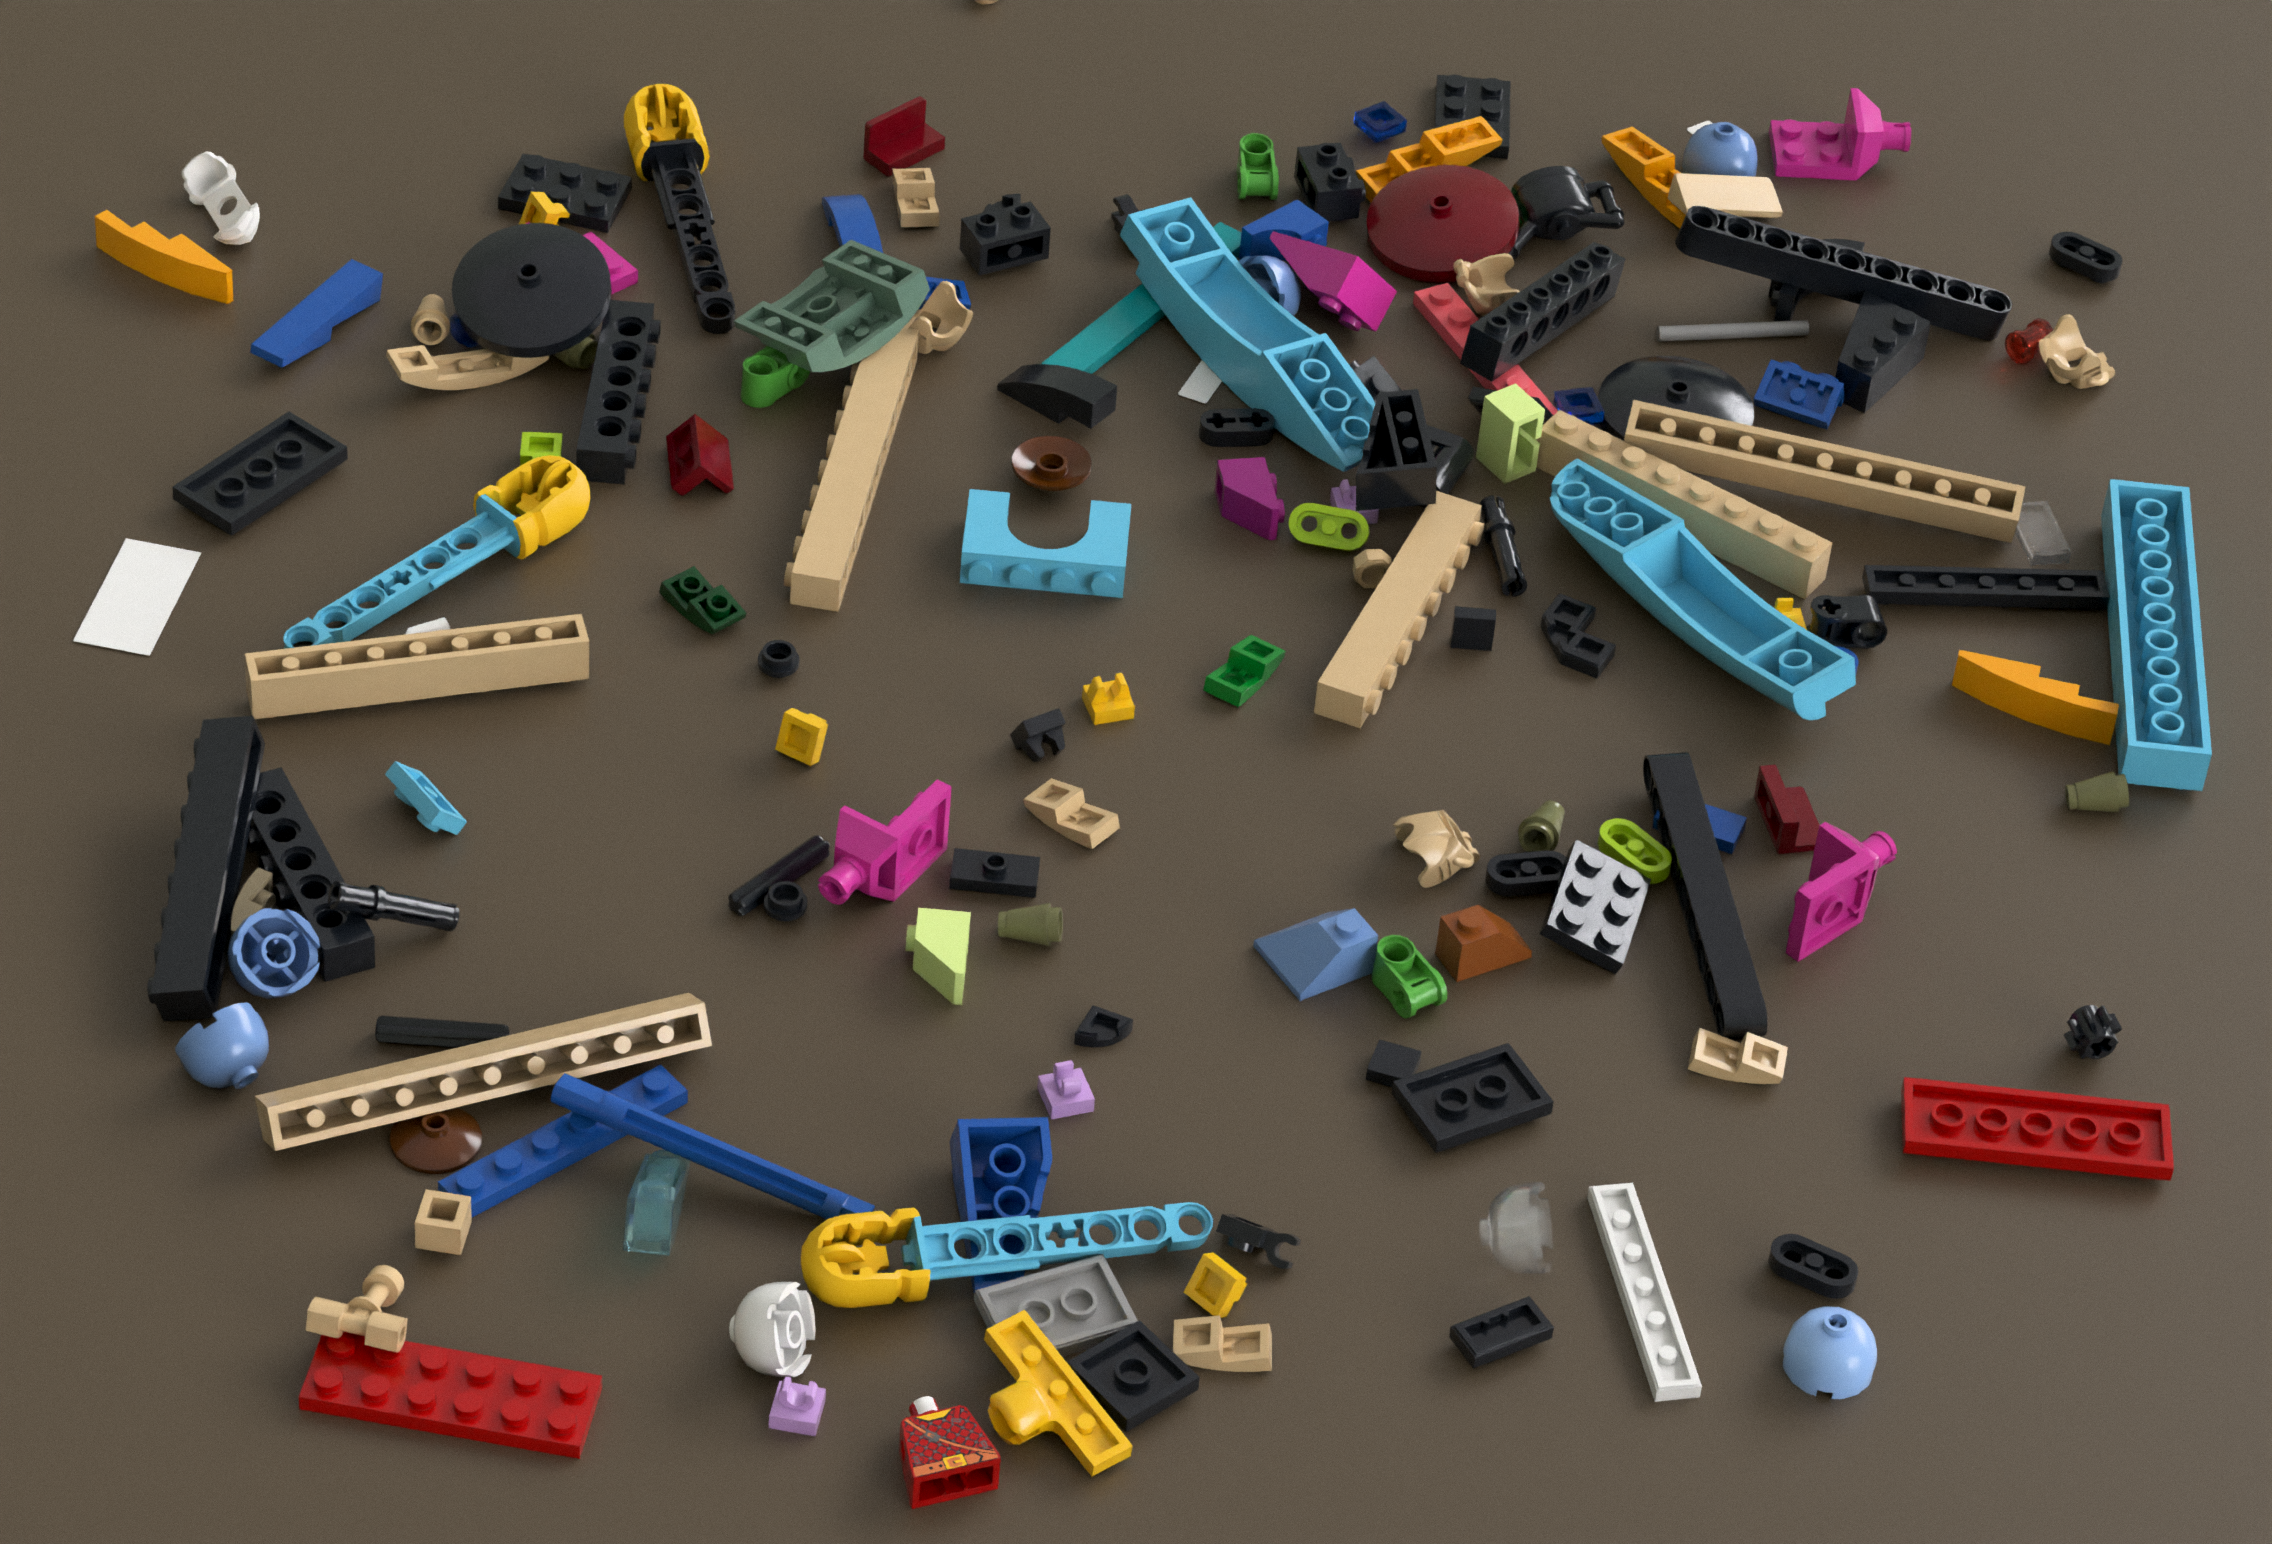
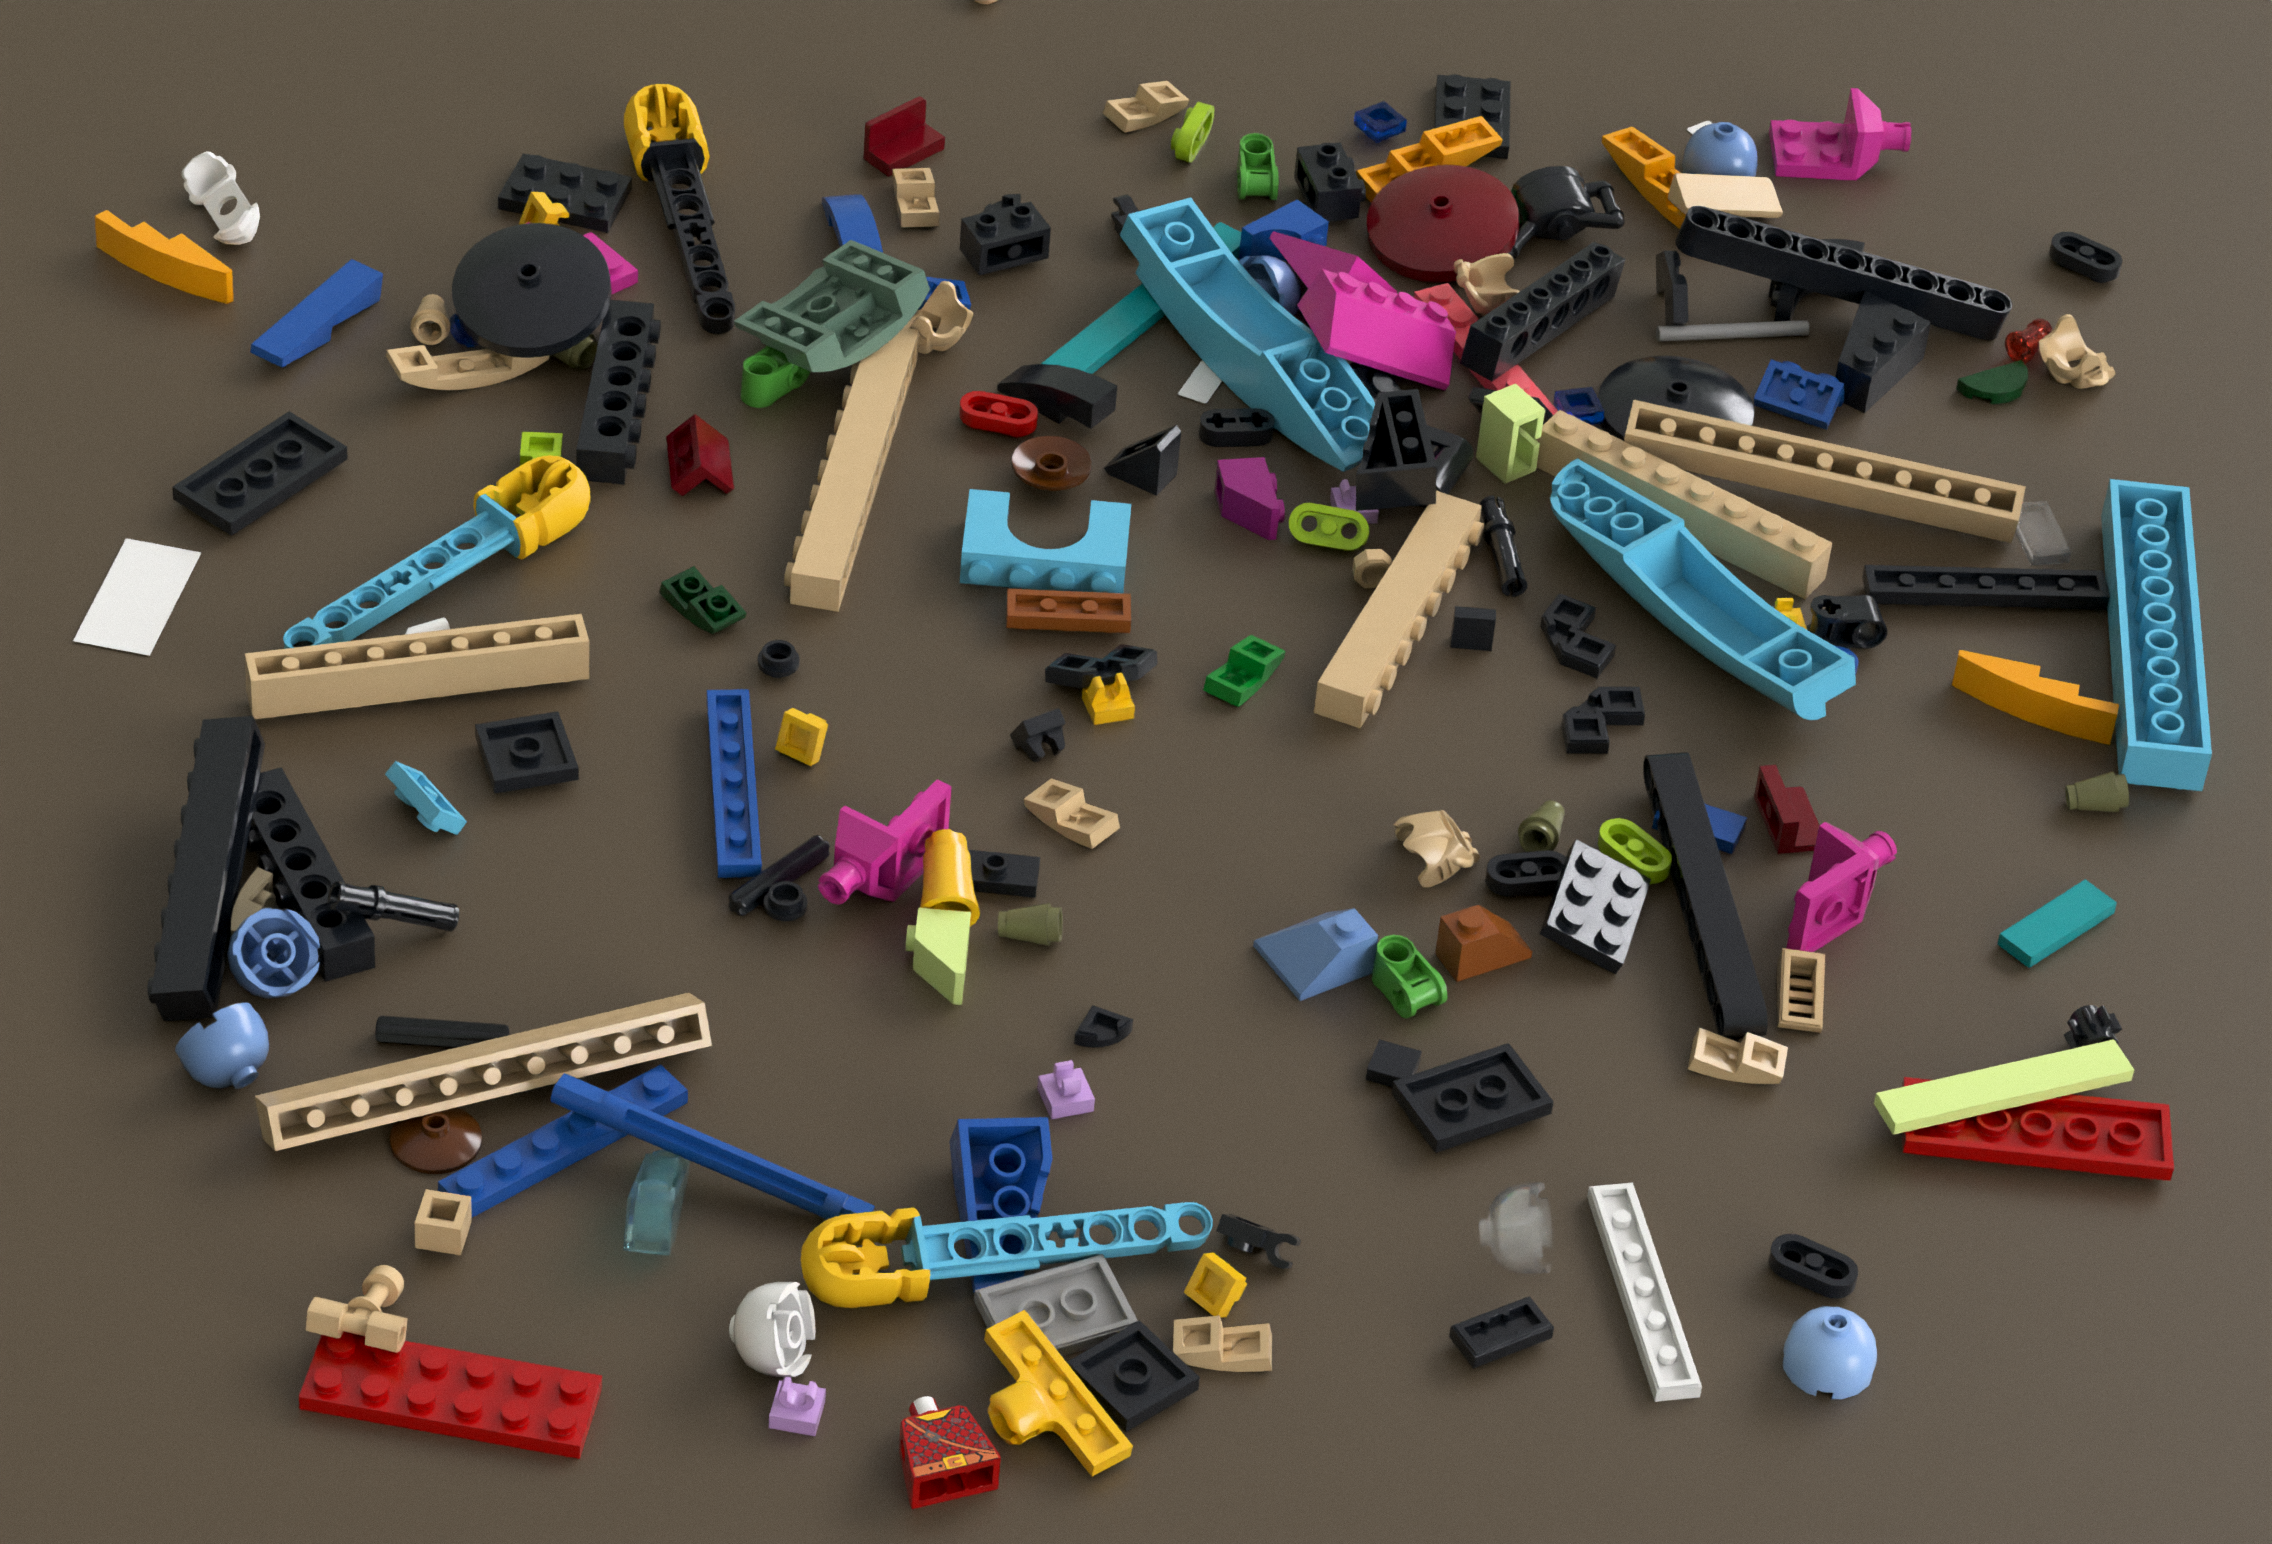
none -> black plate [475,711,579,793]
none -> blue plate [706,689,762,878]
none -> yellow plant [920,829,980,927]
none -> red plate [959,391,1038,437]
none -> dark orange plate [1006,589,1131,633]
none -> black tile [1045,644,1158,689]
none -> tan slope [1103,81,1189,133]
none -> black slope [1104,425,1181,496]
none -> lime plate [1171,102,1215,163]
none -> dark pink slope [1297,269,1456,391]
none -> black tile [1561,687,1645,754]
none -> black tile [1656,251,1688,326]
none -> tan slope [1776,948,1825,1033]
none -> yellowish green tile [1874,1039,2134,1135]
none -> dark green tile [1956,360,2028,404]
none -> teal tile [1997,879,2117,968]

